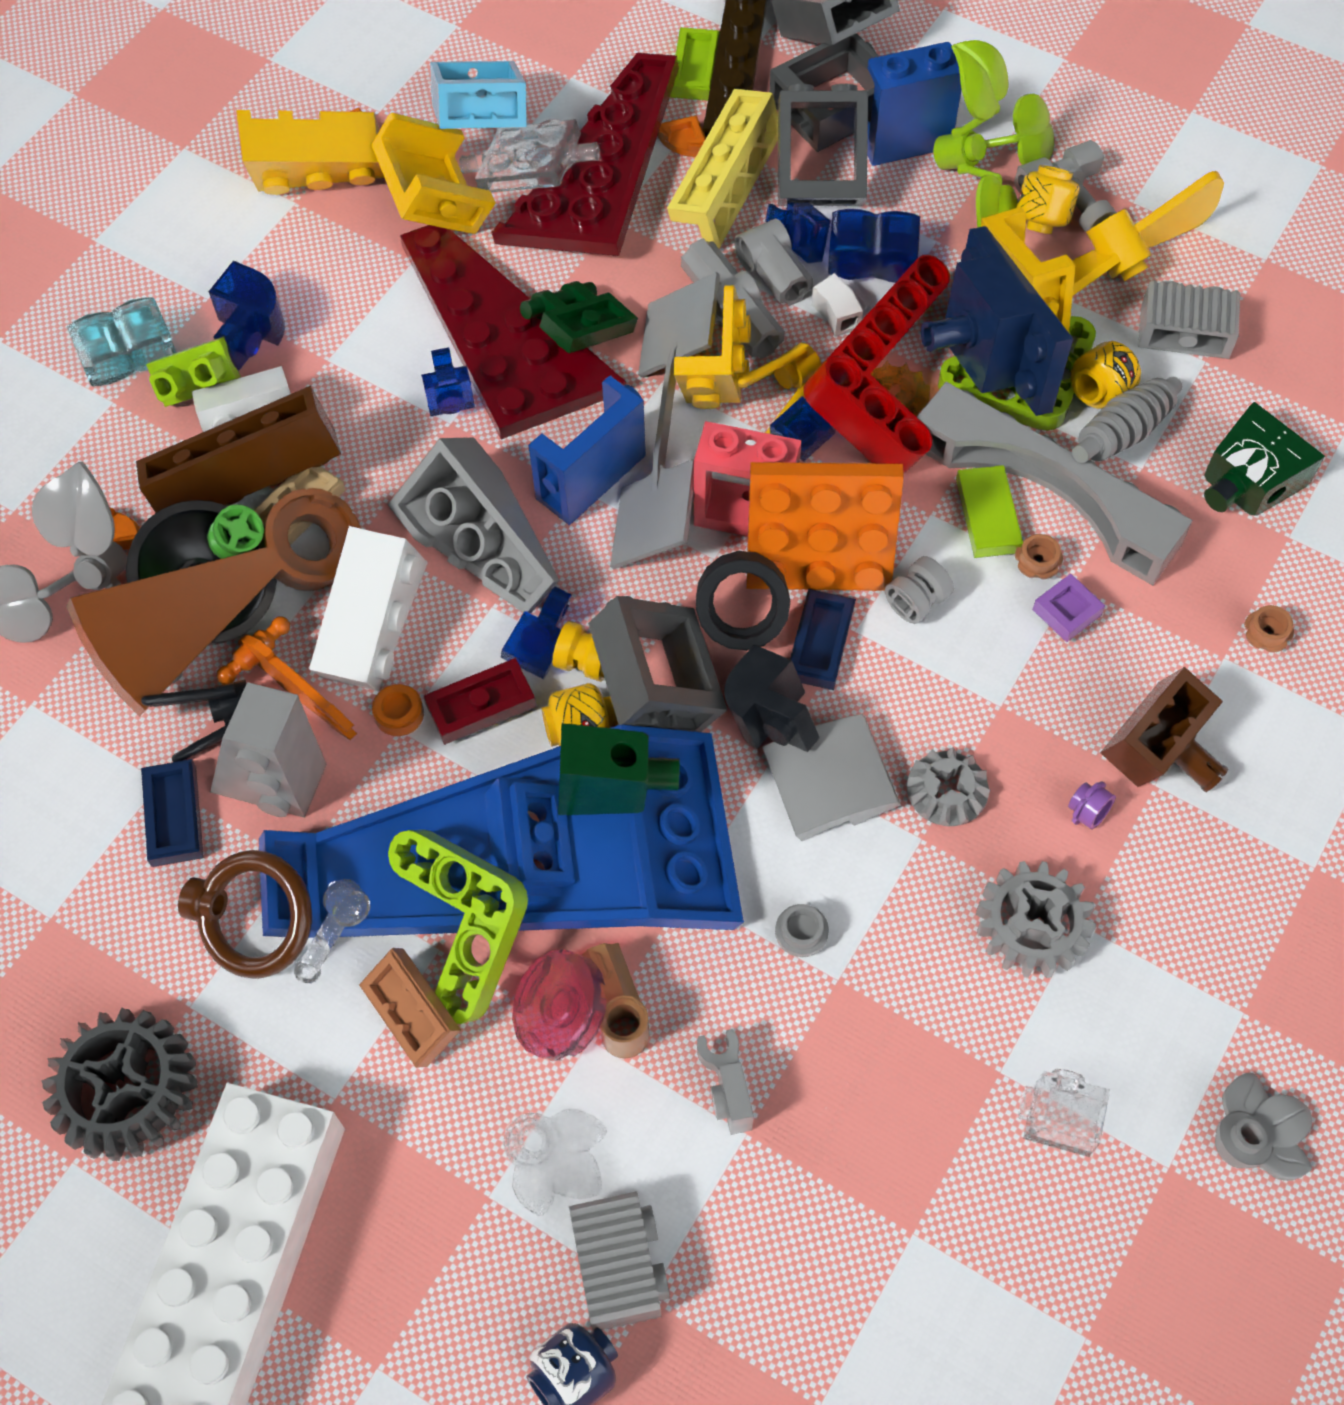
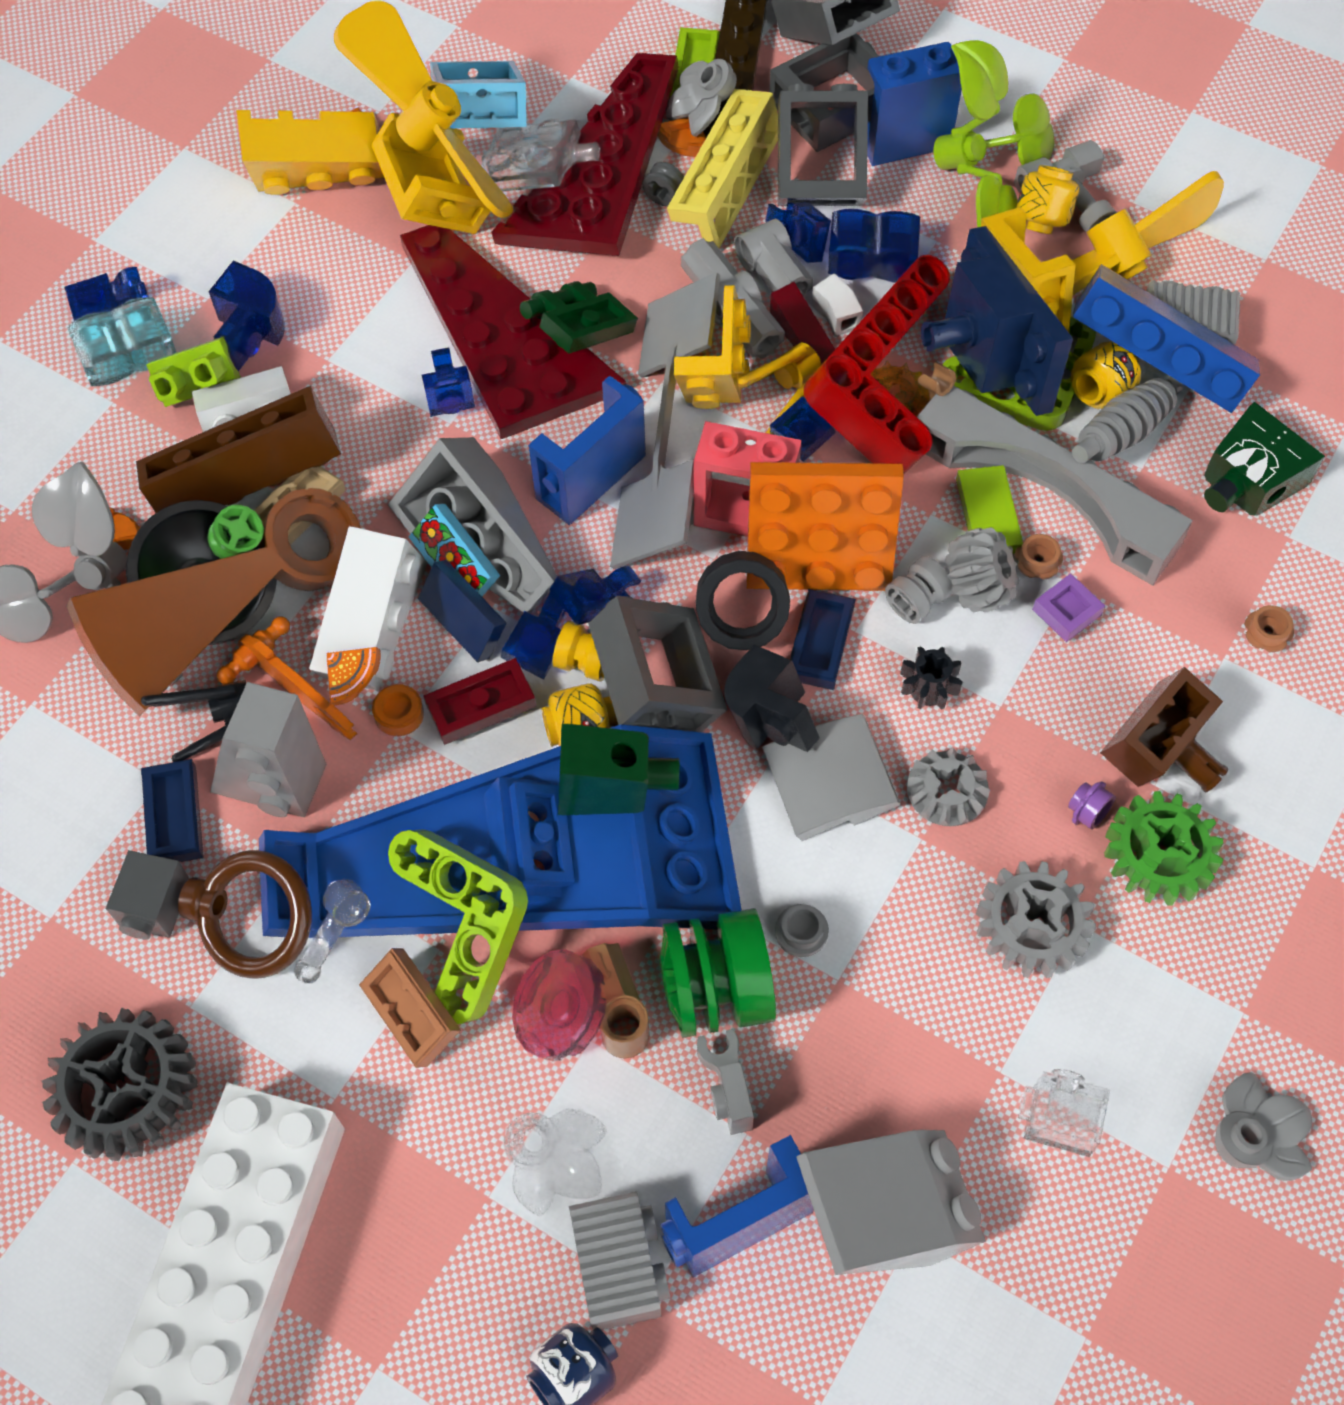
none -> clear blue plate [64,267,149,330]
none -> dark grey brick [105,850,190,940]
none -> orange tile [326,647,381,706]
none -> yellow piece [334,1,513,218]
none -> tile [409,504,501,597]
none -> dark blue tile [418,560,507,662]
none -> clear blue plate [550,566,641,625]
none -> dark grey bush [642,162,684,206]
none -> green wheel [660,908,776,1038]
none -> blue panel [660,1135,814,1278]
none -> light grey plate [666,59,737,137]
none -> dark red piece [770,282,835,365]
none -> light grey slope [796,1130,986,1275]
none -> black gear [900,646,963,709]
none -> medium nougat hand [918,361,956,400]
none -> light grey gear [945,527,1019,613]
none -> blue brick [1072,264,1260,413]
none -> bright green gear [1104,791,1224,906]

